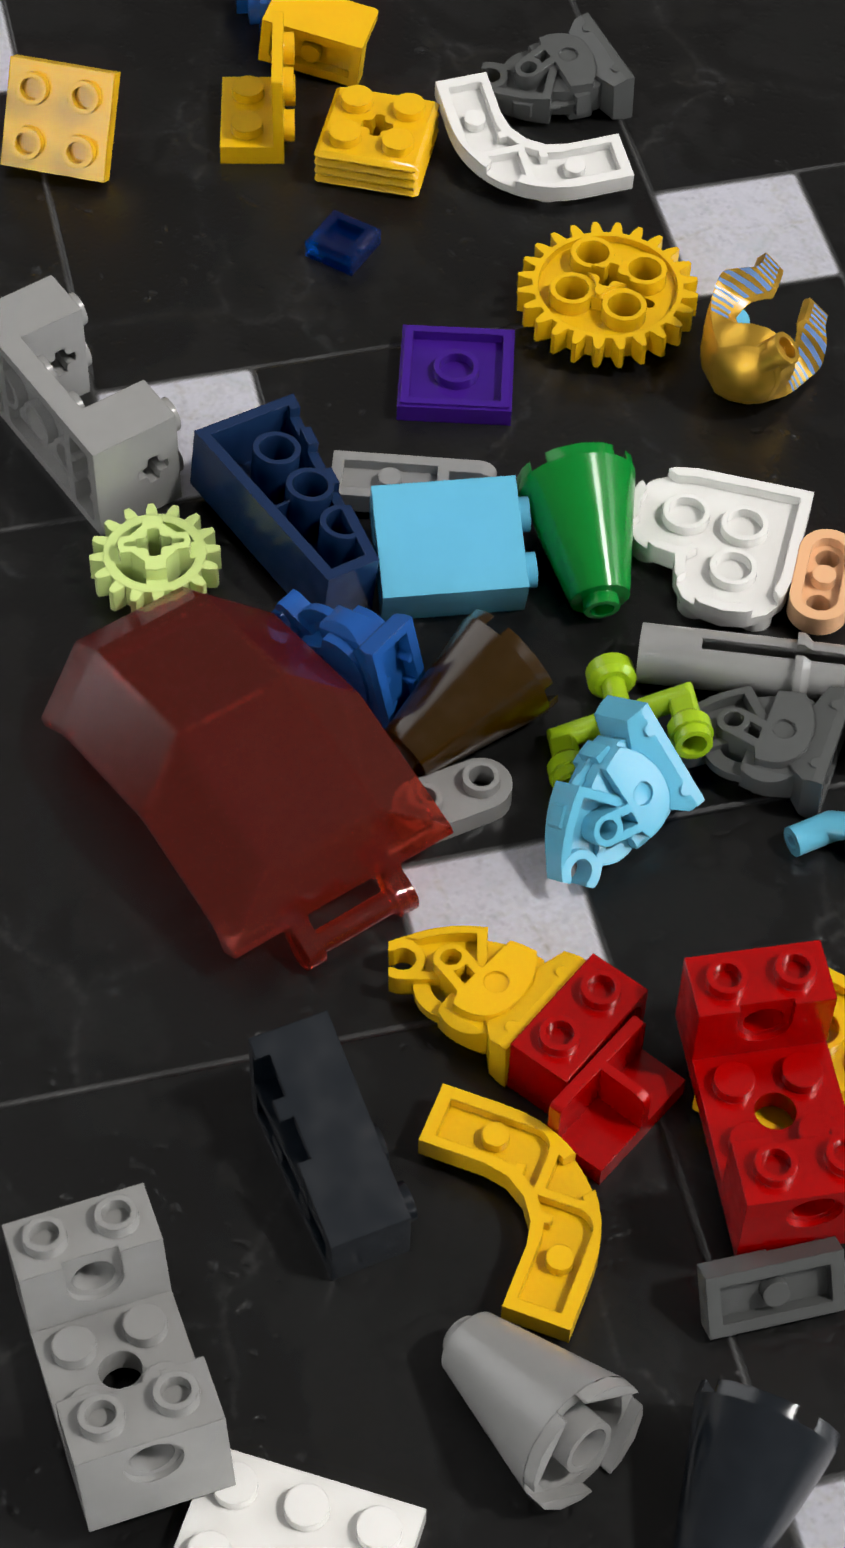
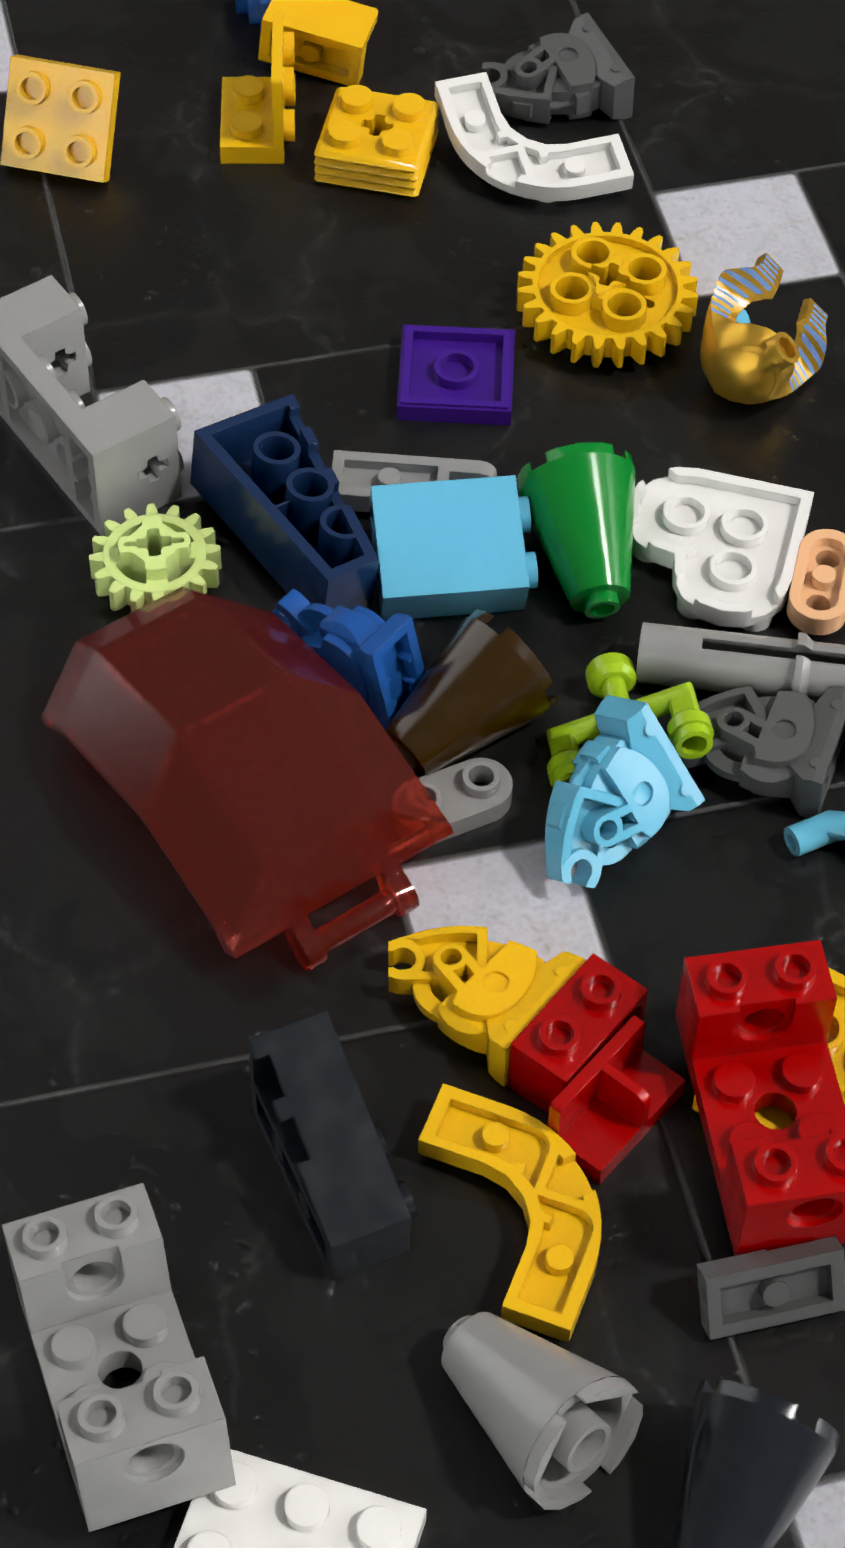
clear blue tile [305,210,381,276] -> none

